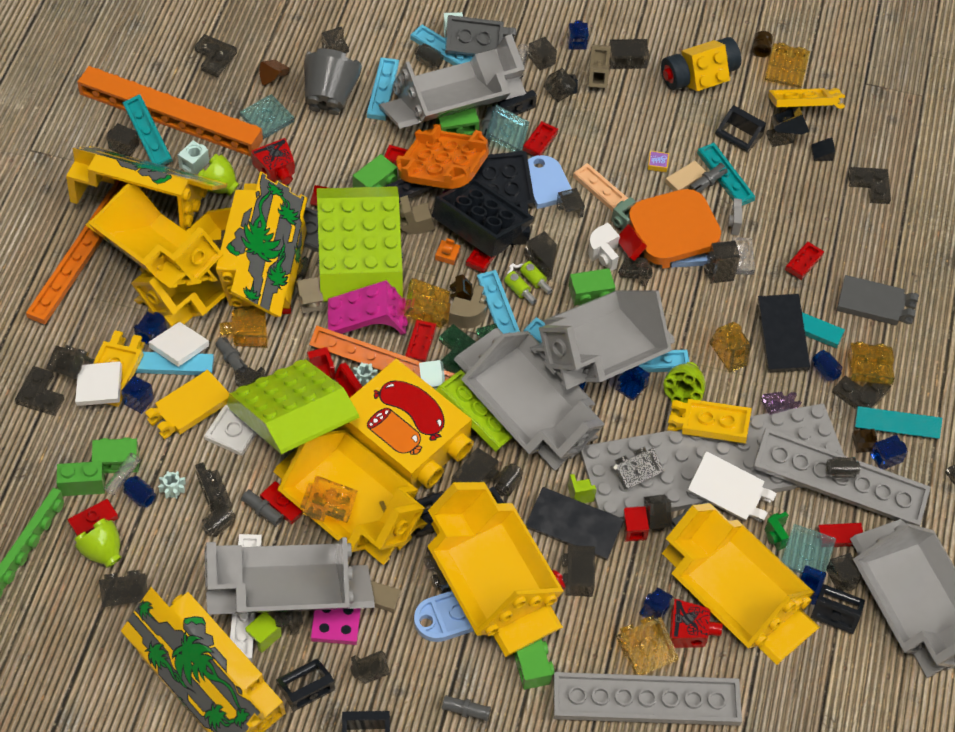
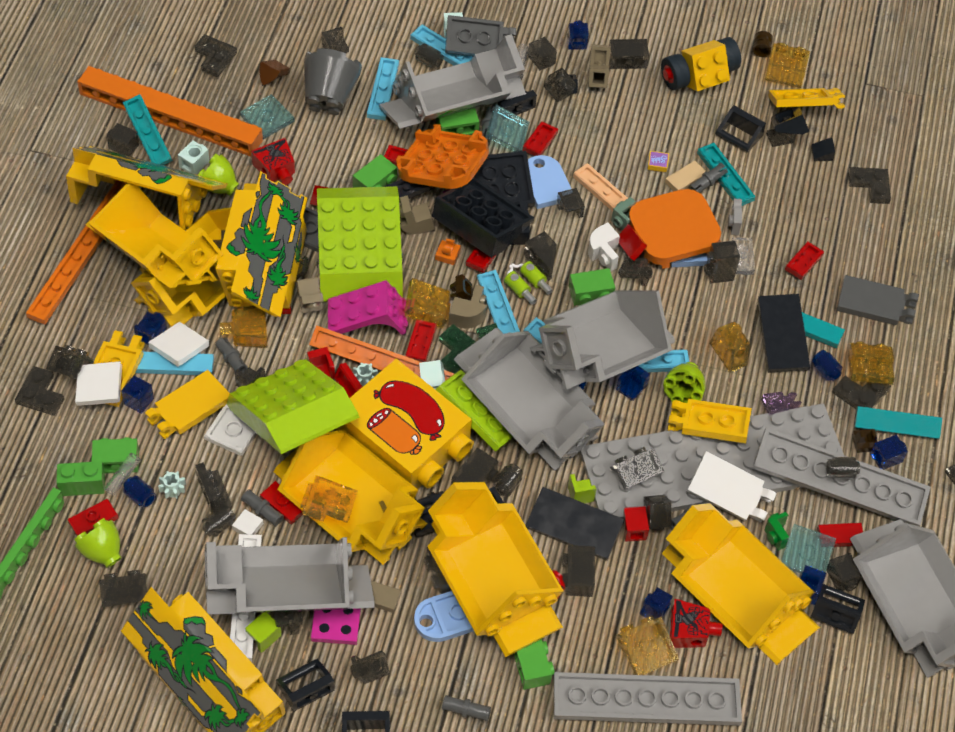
none -> white tile [232,509,264,535]

